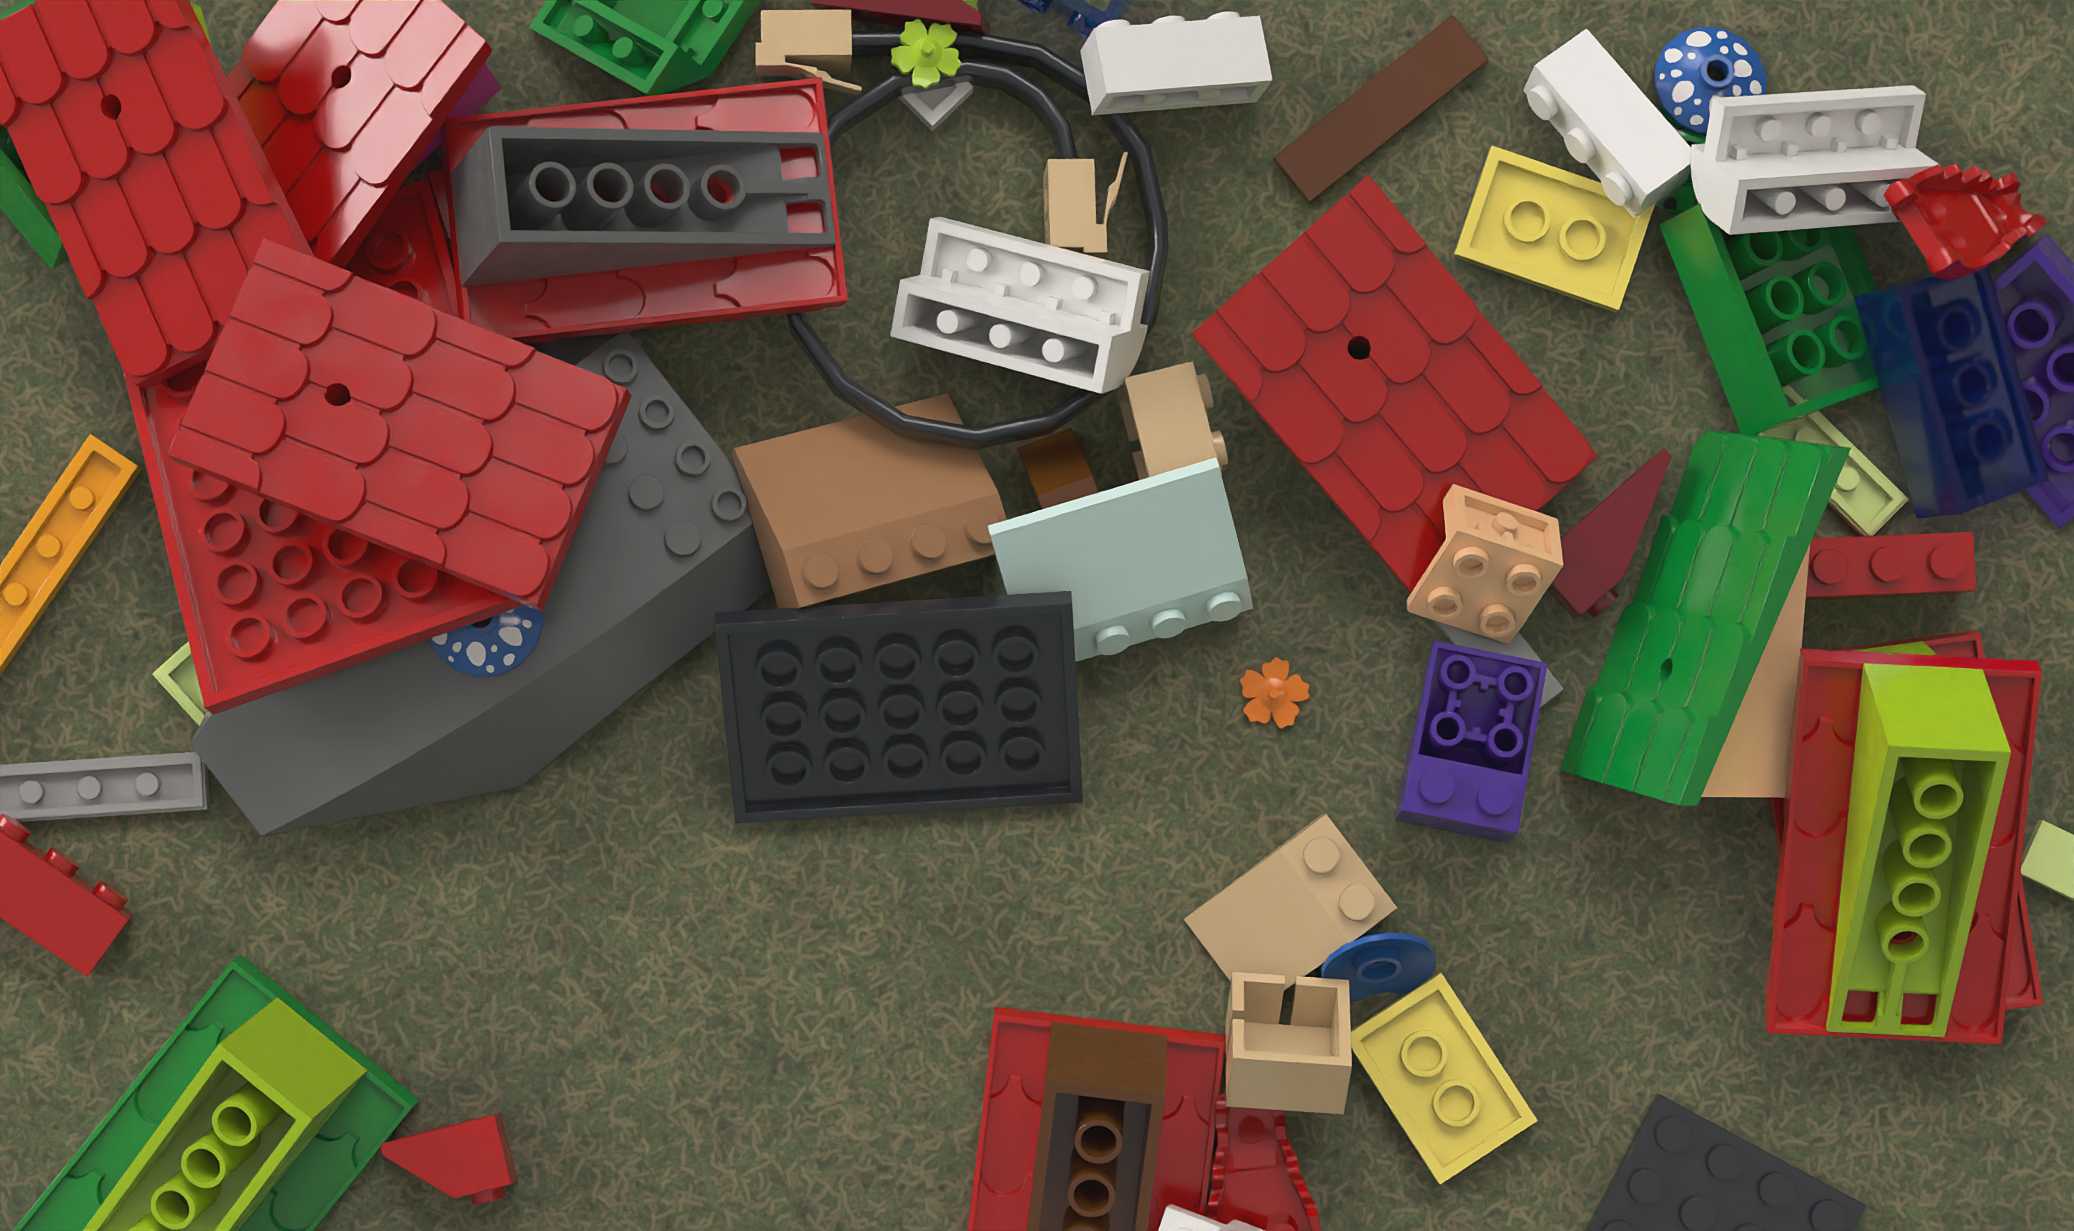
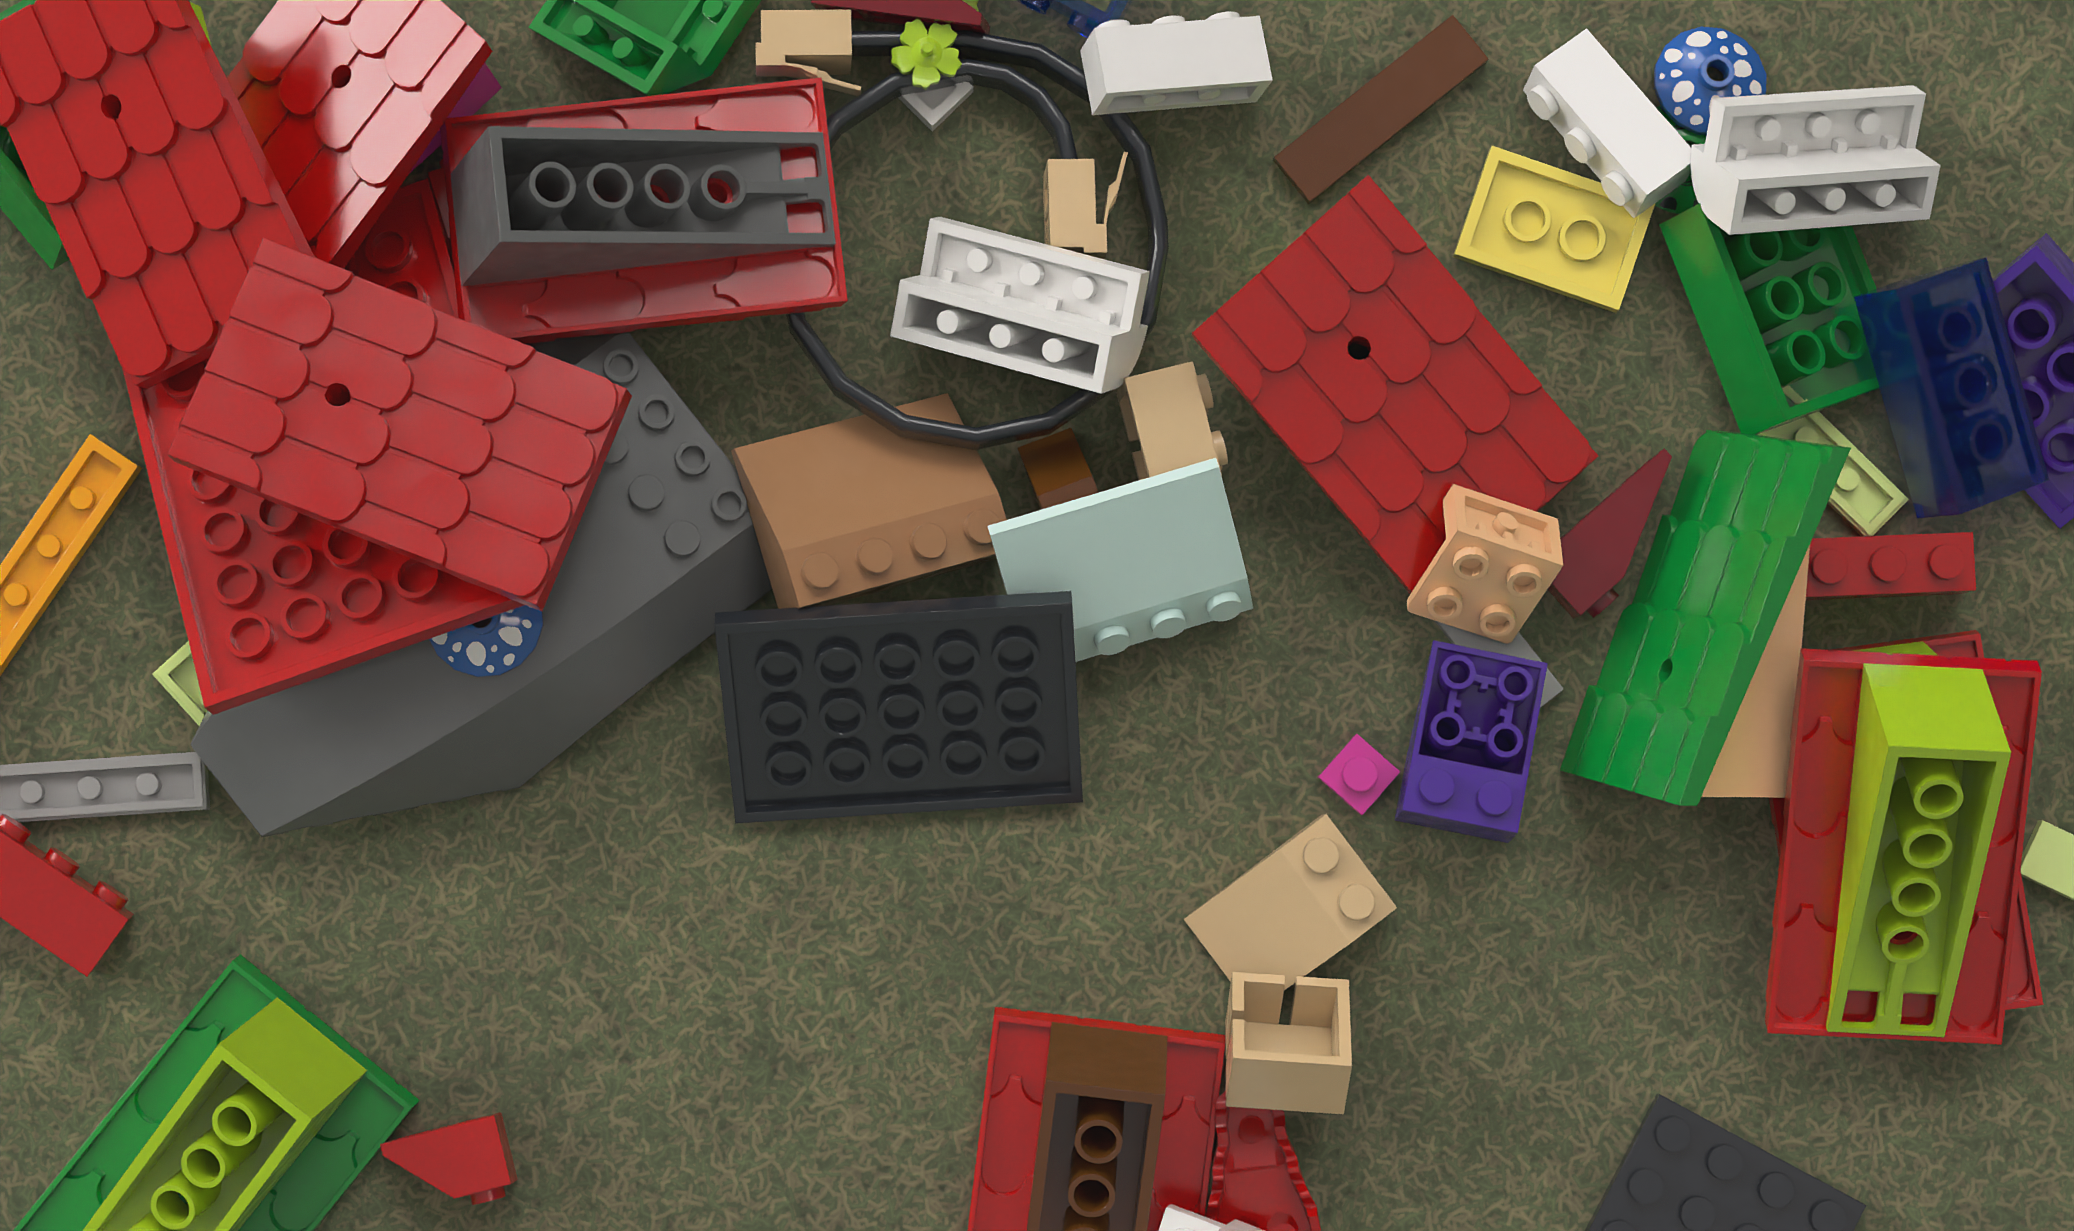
orange plant [1239,657,1310,729] -> none
blue dish [1321,932,1436,1001] -> none
light yellow plate [1351,972,1538,1184] -> none
red animal [1883,164,2047,280] -> none
none -> dark pink plate [1318,734,1400,815]

